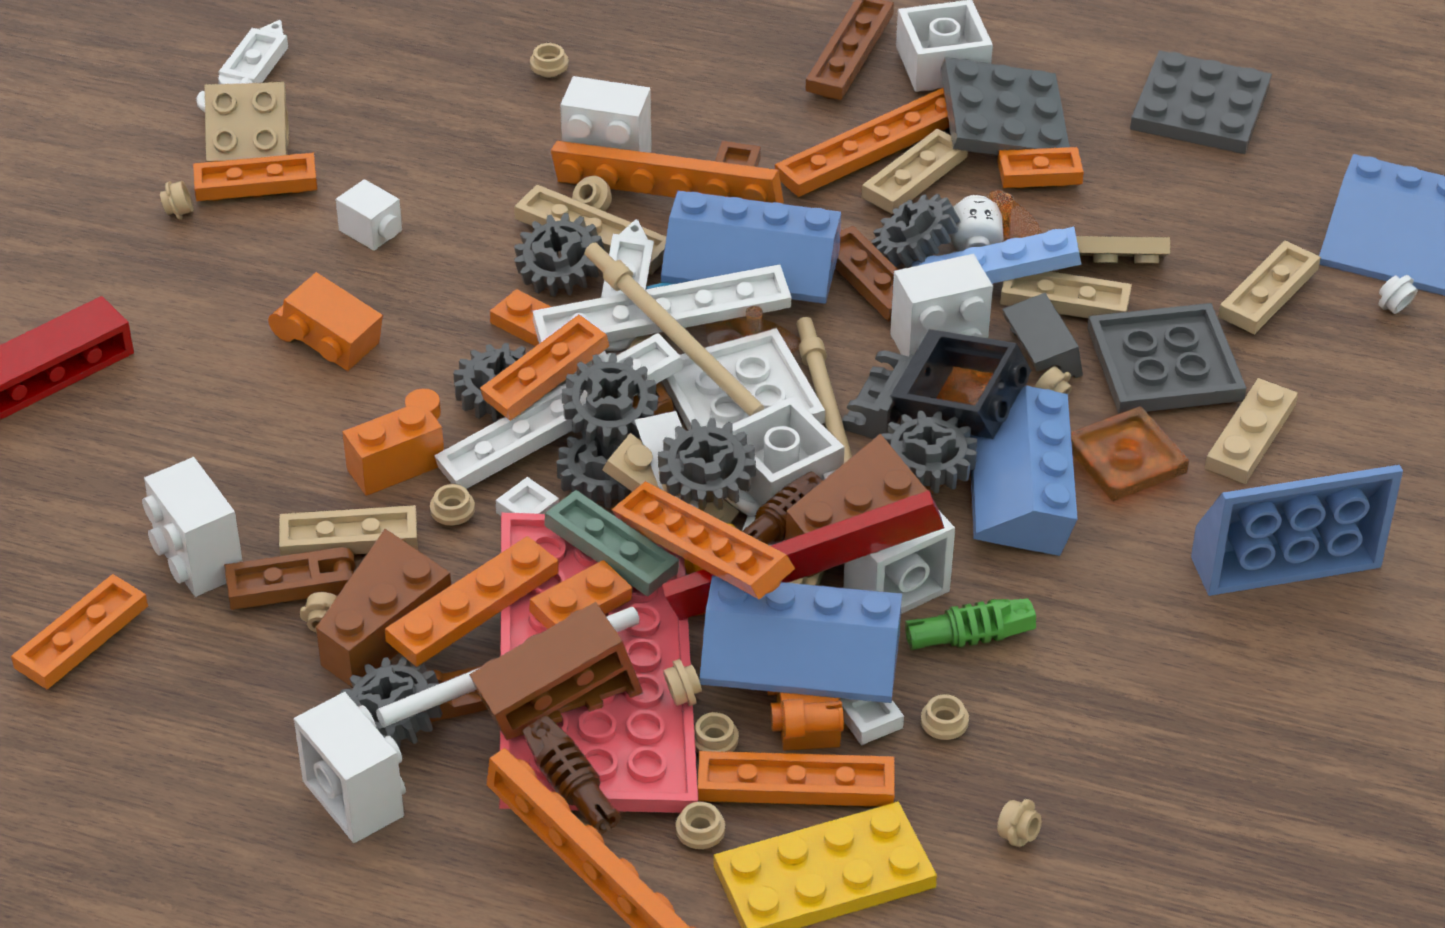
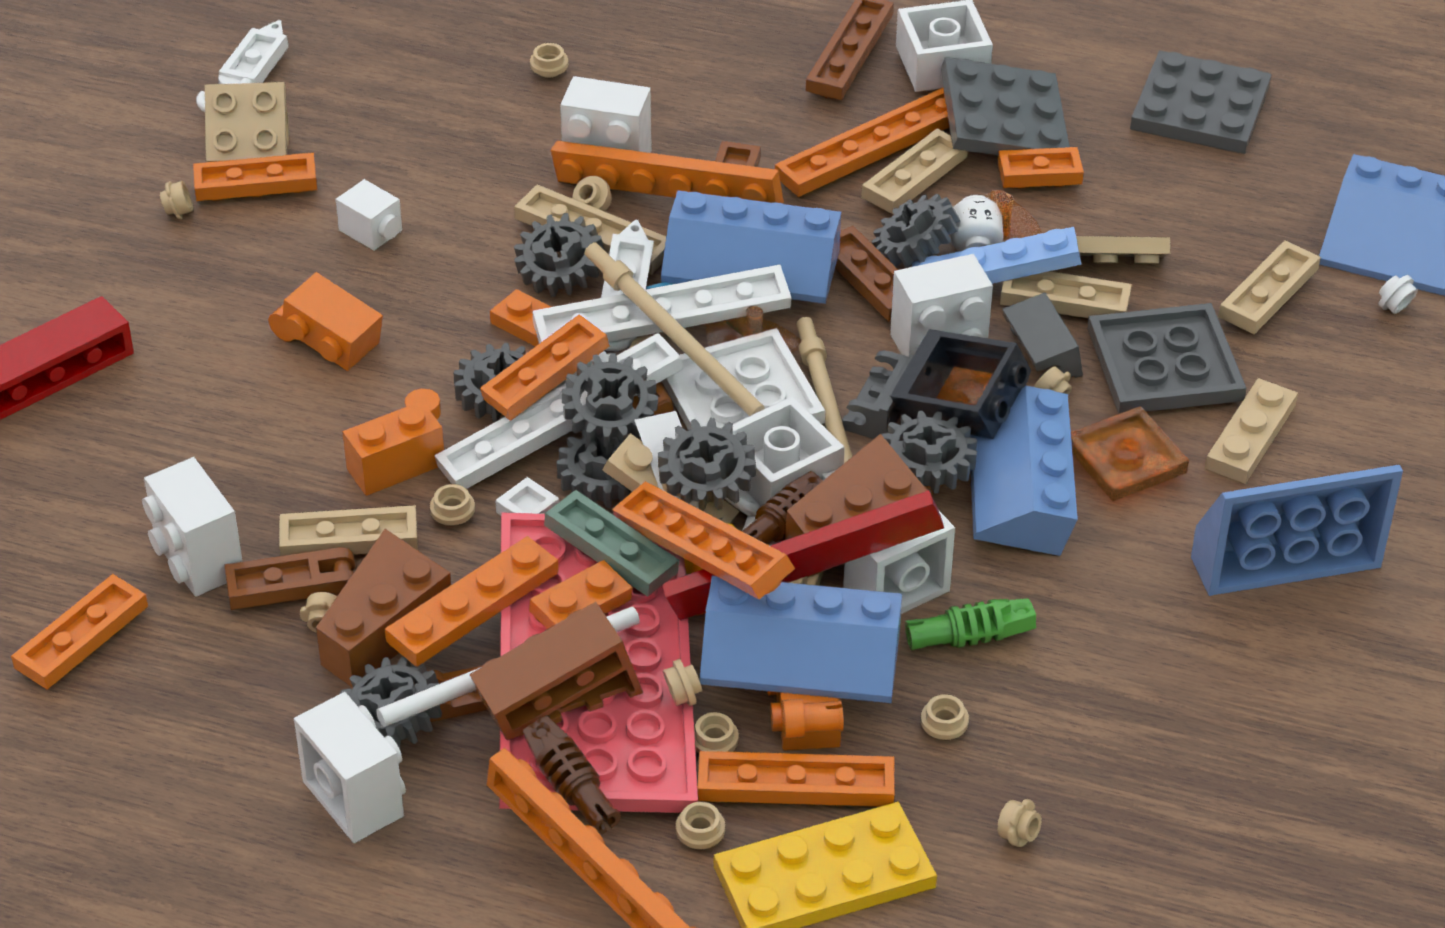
white plate [840,699,904,745] -> none

